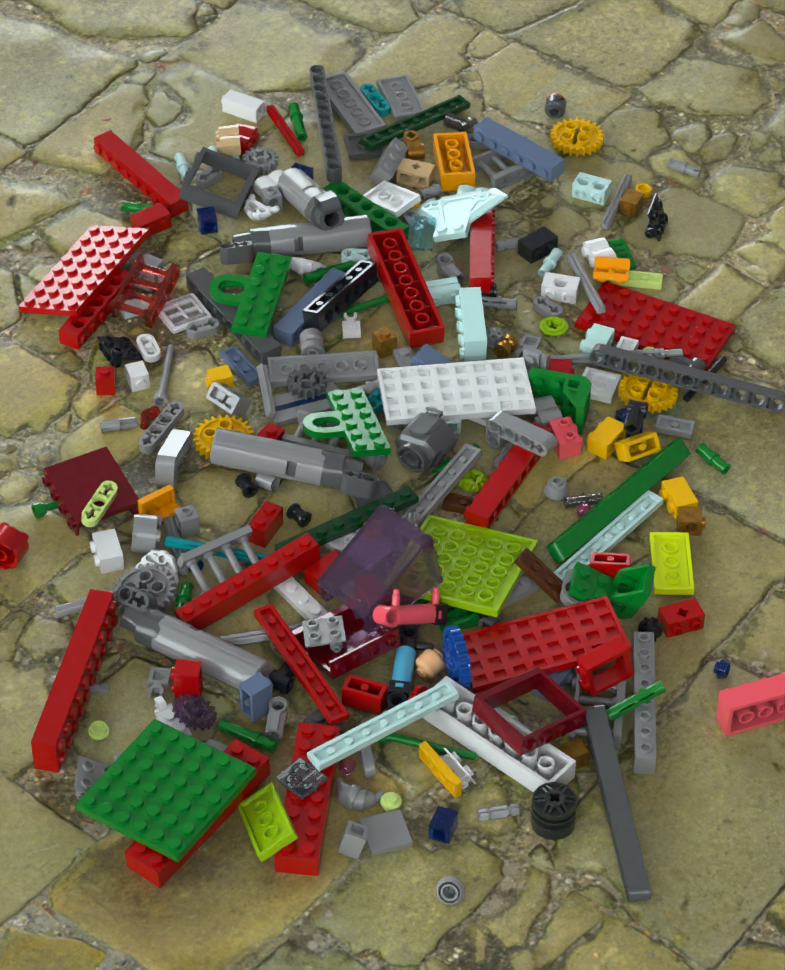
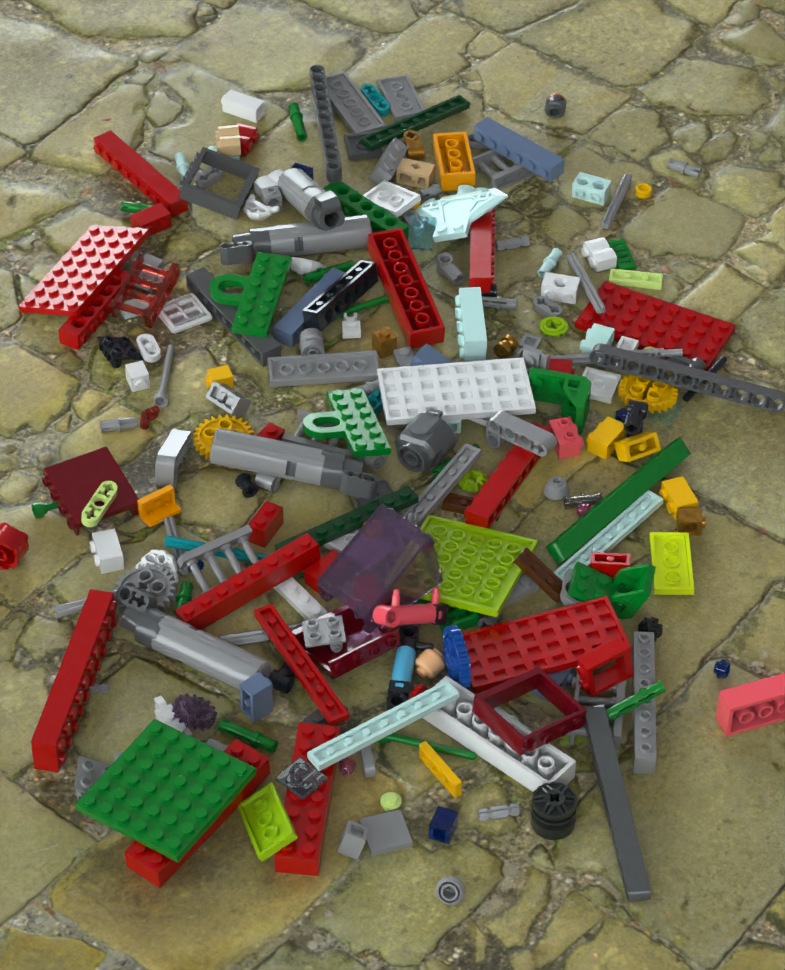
yellowish green plate [88,720,109,740] -> none
red slope [95,366,117,395] -> none
light grey brick [131,514,162,554] -> none
light grey beam [138,401,184,453] -> none
light grey plate [148,667,171,699] -> none
red brick [170,659,203,704] -> none
light grey brick [174,504,200,538] -> none
light grey beam [186,318,220,340] -> none
clear blue brick [197,206,218,235] -> none
sand blue tile [220,345,259,387] -> none
light grey gear [242,146,279,175] -> none
light grey axle [256,363,276,419] -> none
light grey piece [265,697,288,741] -> none
red axle [266,104,305,157] -> none
light grey tile [272,381,338,426] -> none
black bush [286,503,312,528] -> none
dark grey gear [287,366,327,400] -> none
light grey piece [336,777,384,811] -> none
light aqua beam [341,248,372,264] -> none
red brick [342,674,388,715] -> none
light aqua brick [426,277,461,307] -> none
white hinge [440,748,476,789] -> none
clear smoke piece [444,112,479,134] -> none
light grey wheel [486,327,503,349] -> none
light grey axle [493,441,514,468] -> none
black brick [517,226,558,264] -> none
light grey brick [528,395,563,427] -> none
yellow gear [550,117,604,157] -> none
pearl gold brick [557,737,590,770] -> none
light orange bracket [593,256,630,283] -> none
pearl gold brick [619,189,644,218] -> none
black hinge [645,193,668,242] -> none
light grey plate [654,414,695,439] -> none
red brick [657,598,705,638] -> none
green pin [695,443,731,475] -> none

